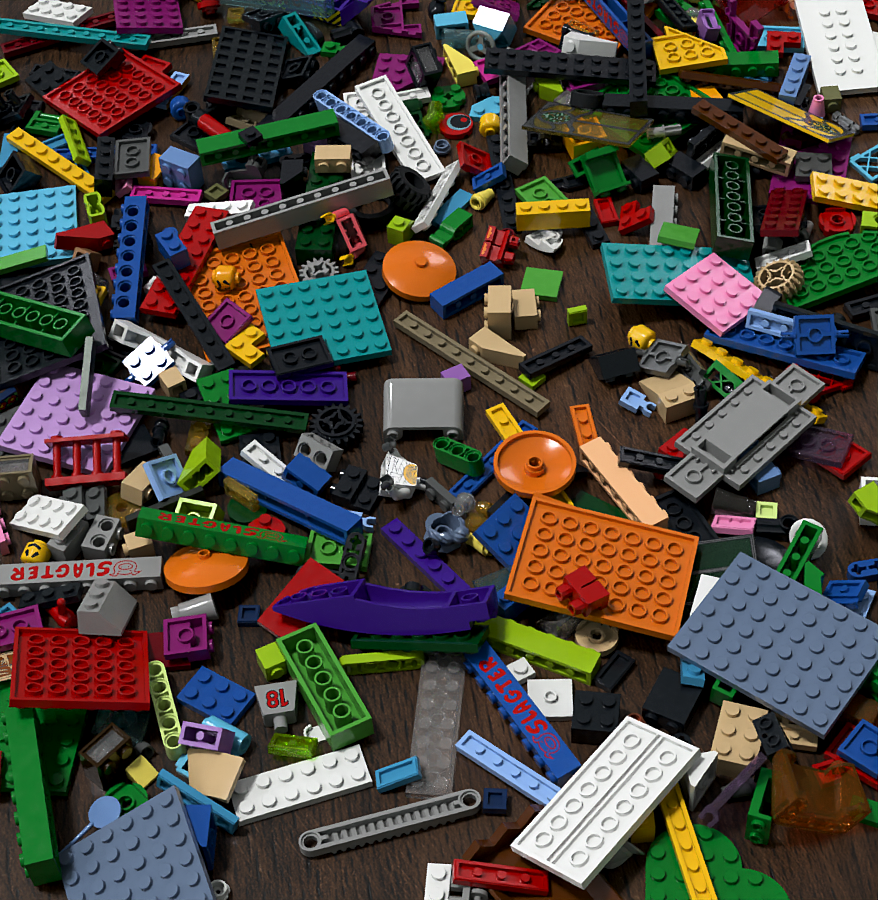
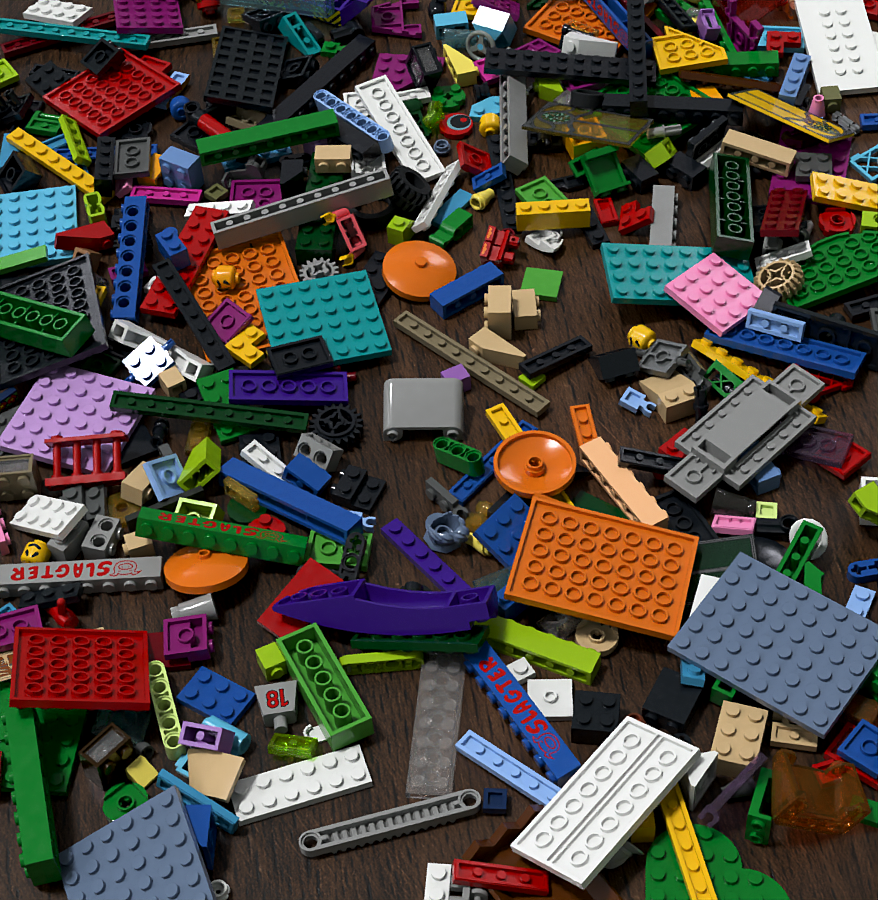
medium blue piece [60,796,122,853] -> none
light grey slope [77,579,138,636] -> none
tile [78,336,97,417] -> none
dark blue tile [237,605,261,627] -> none
black plate [238,125,263,148] -> none
dark azure tile [375,756,422,794] -> none
torso [379,436,427,501] -> none
black hinge [422,537,441,555] -> none
clear cone [452,492,475,517] -> none
red hips [555,565,610,617] -> none
lime tile [567,305,587,326] -> none
black tile [592,650,636,693] -> none
bright green tile [657,222,700,250] -> none
reddish brown plate [691,99,788,165] -> none
black window [752,711,806,786] -> none
blue plate [780,314,849,356] -> none
blue plate [822,580,870,609] -> none

